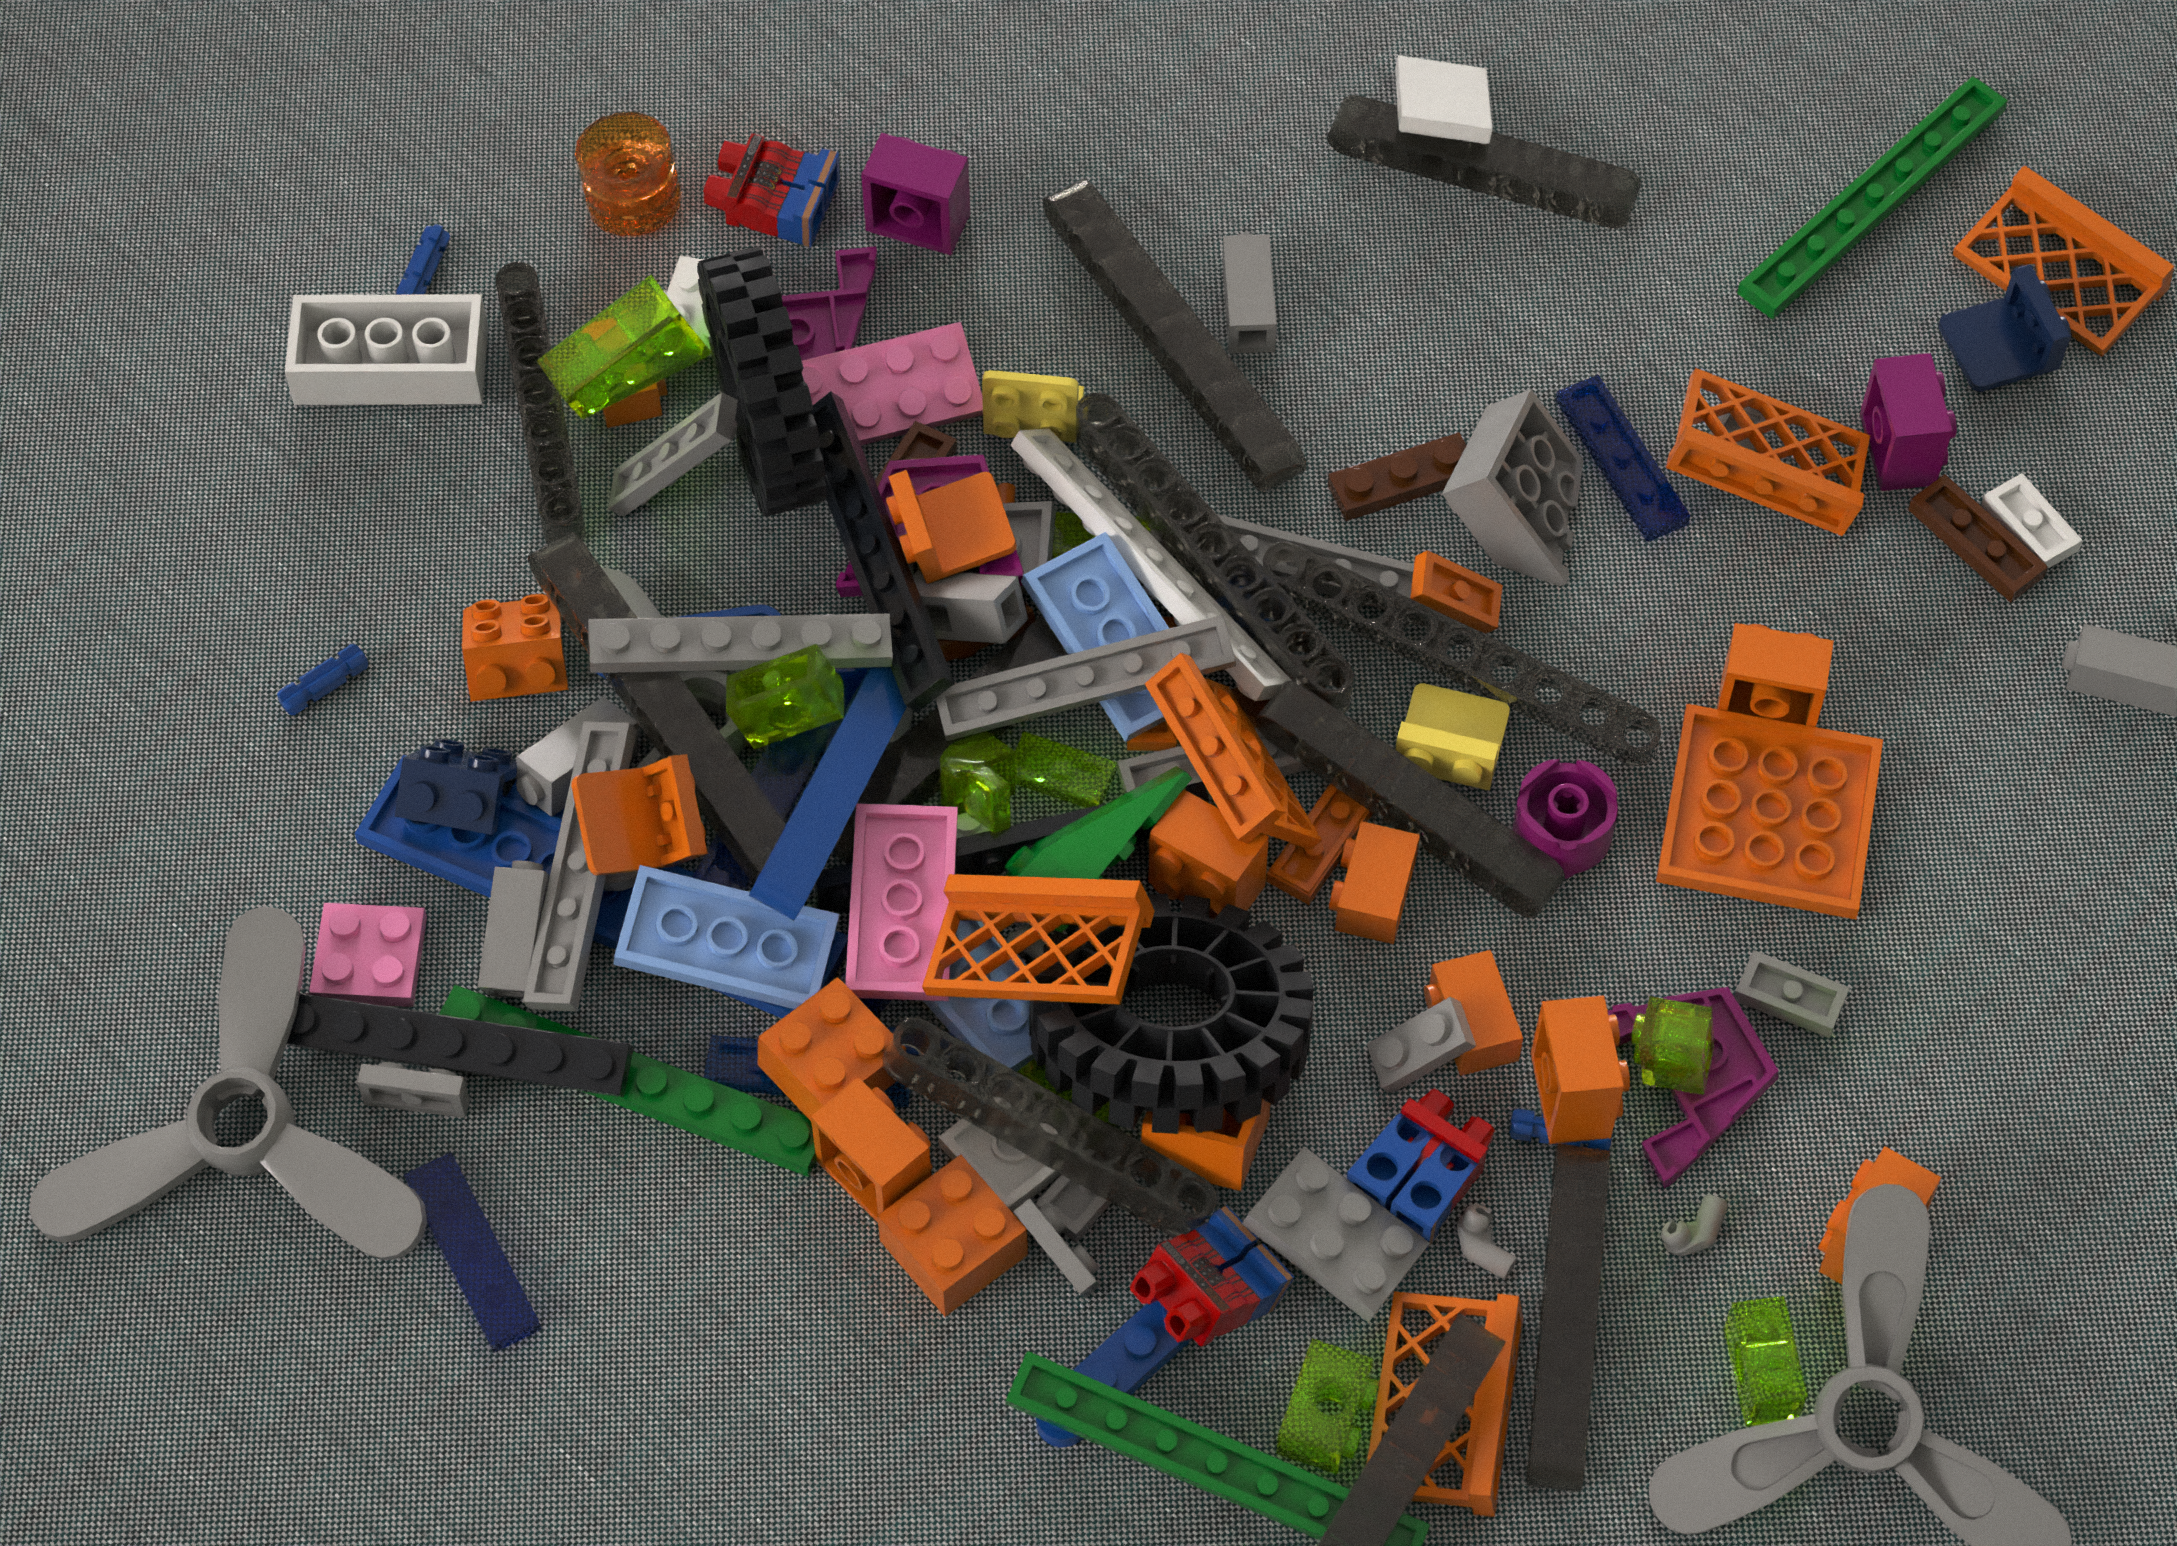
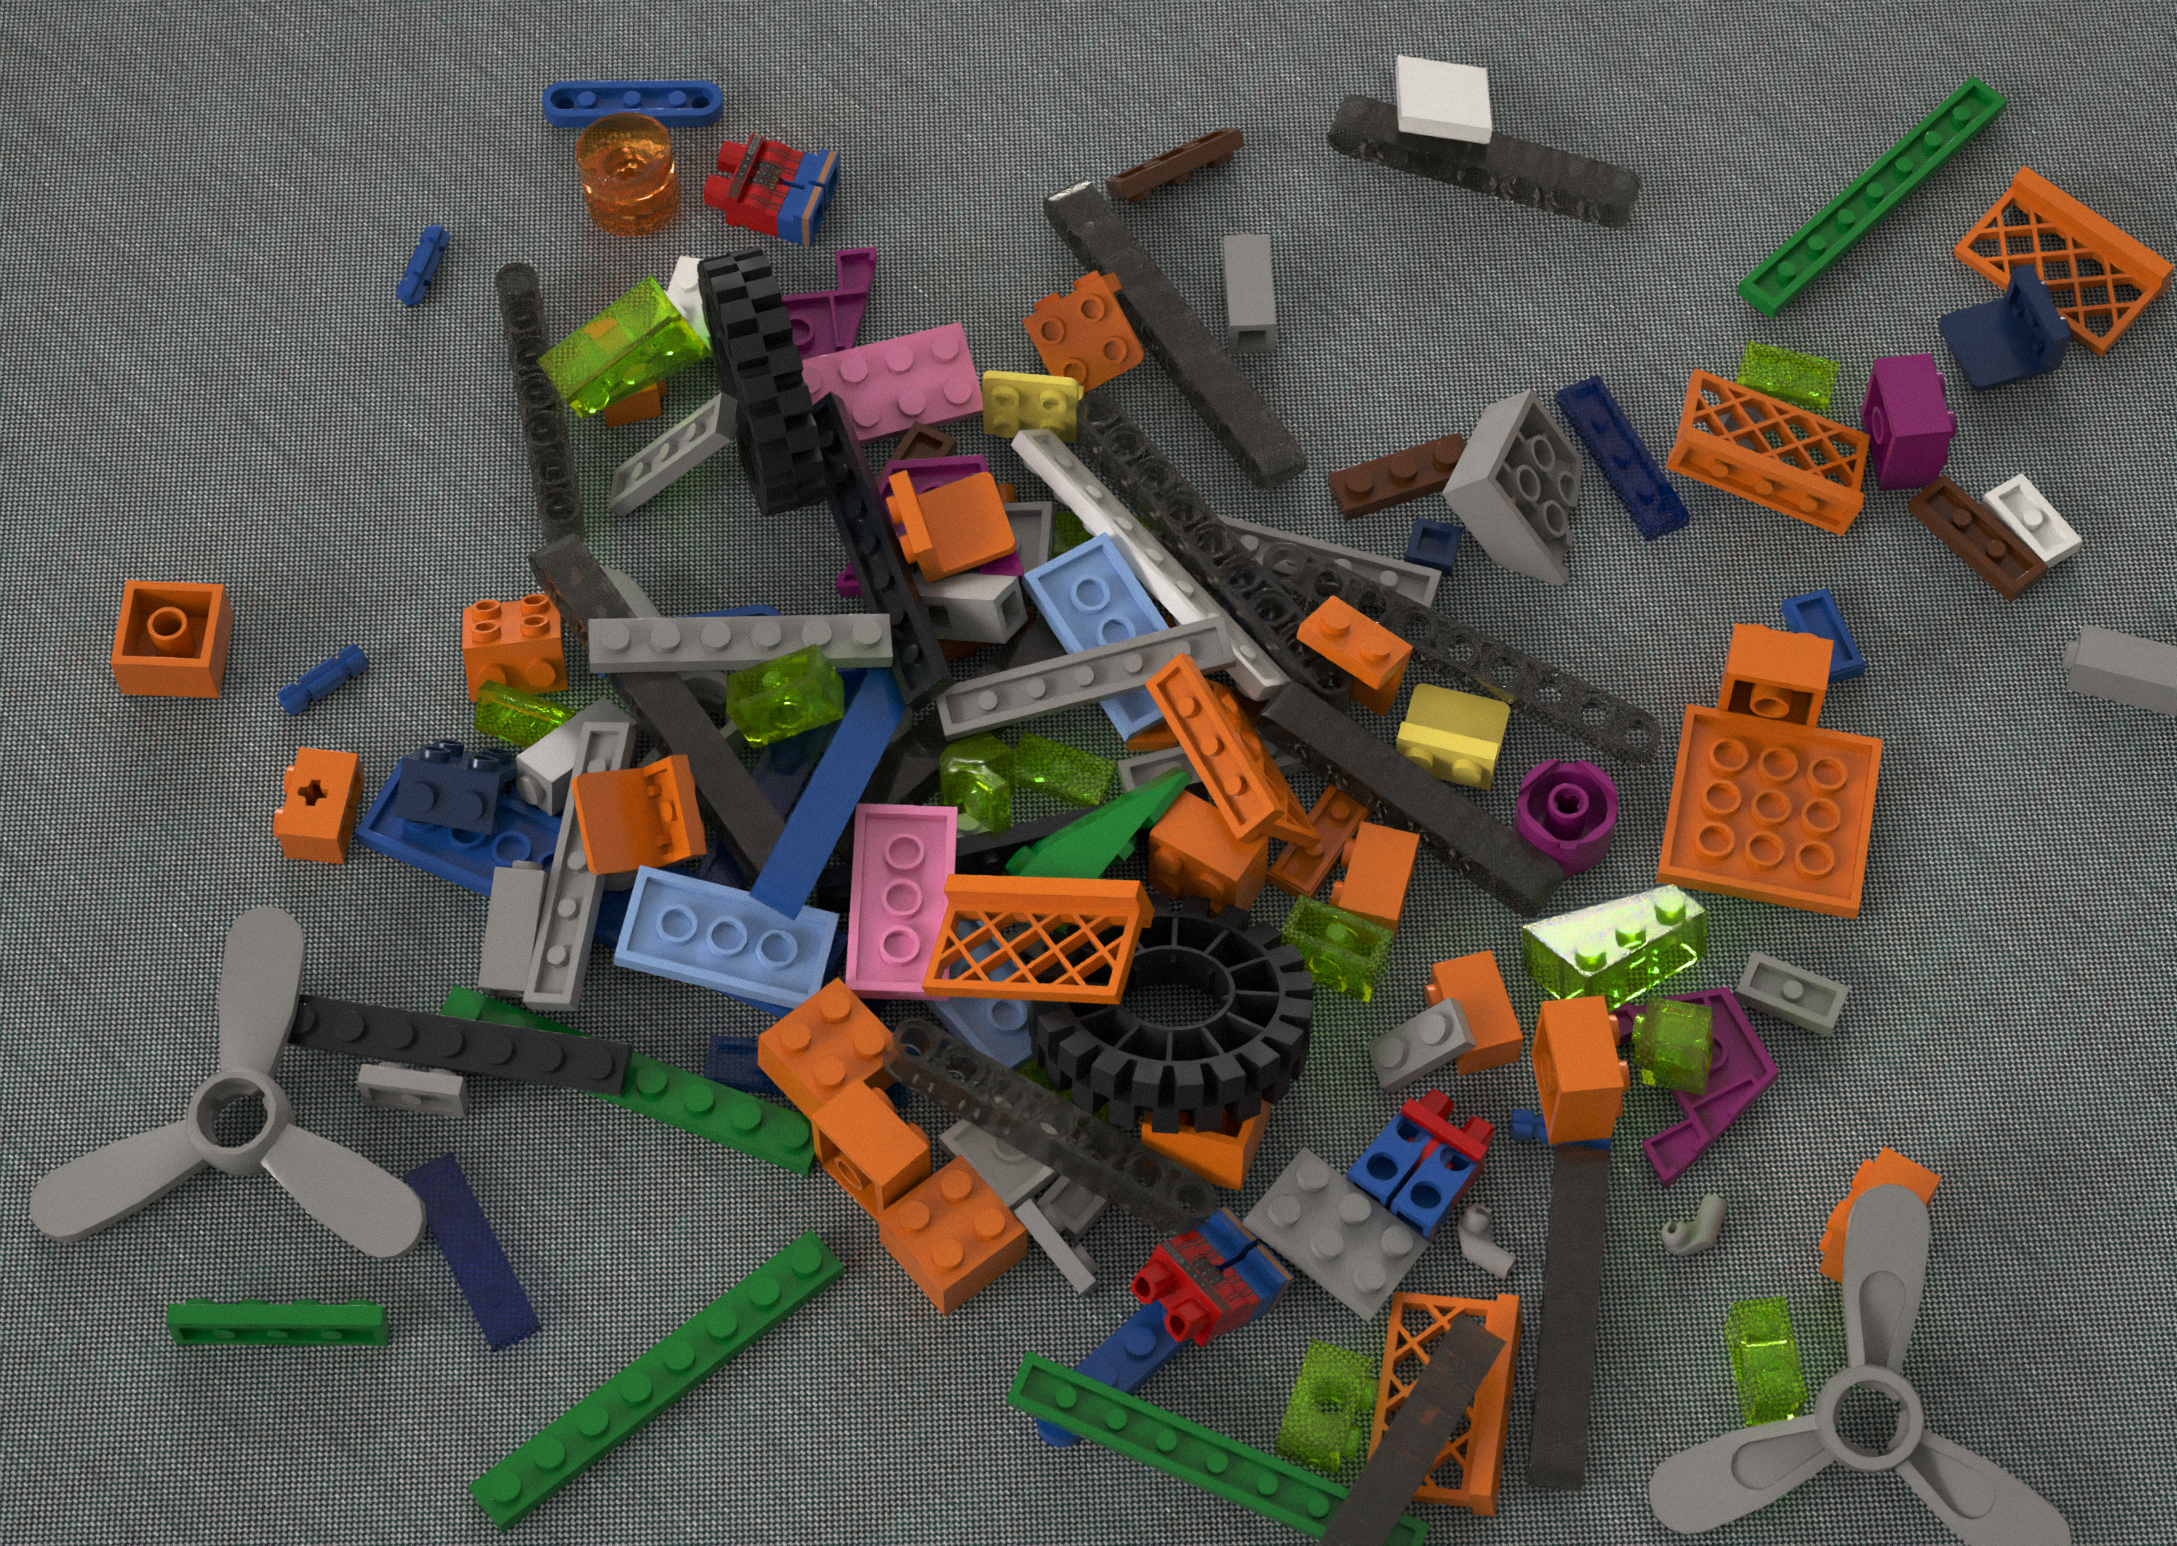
white brick [285,294,488,405] -> none
bright pink plate [309,903,427,1007] -> none
magenta brick [861,132,970,255] -> none
orange plate [1410,550,1503,634] -> none
none -> orange brick [110,580,234,698]
none -> green plate [166,1298,391,1346]
none -> orange brick [273,747,365,864]
none -> green plate [468,1229,845,1534]
none -> clear neon green plate [474,679,577,748]
none -> blue plate [542,80,724,128]
none -> orange bracket [1021,270,1145,394]
none -> reddish brown plate [1104,127,1245,203]
none -> clear neon green brick [1280,894,1394,1003]
none -> orange bracket [1296,595,1413,716]
none -> dark blue plate [1404,517,1463,577]
none -> clear neon green wedge [1522,884,1707,1013]
none -> clear neon green plate [1736,340,1839,410]
none -> blue tile [1781,588,1866,685]

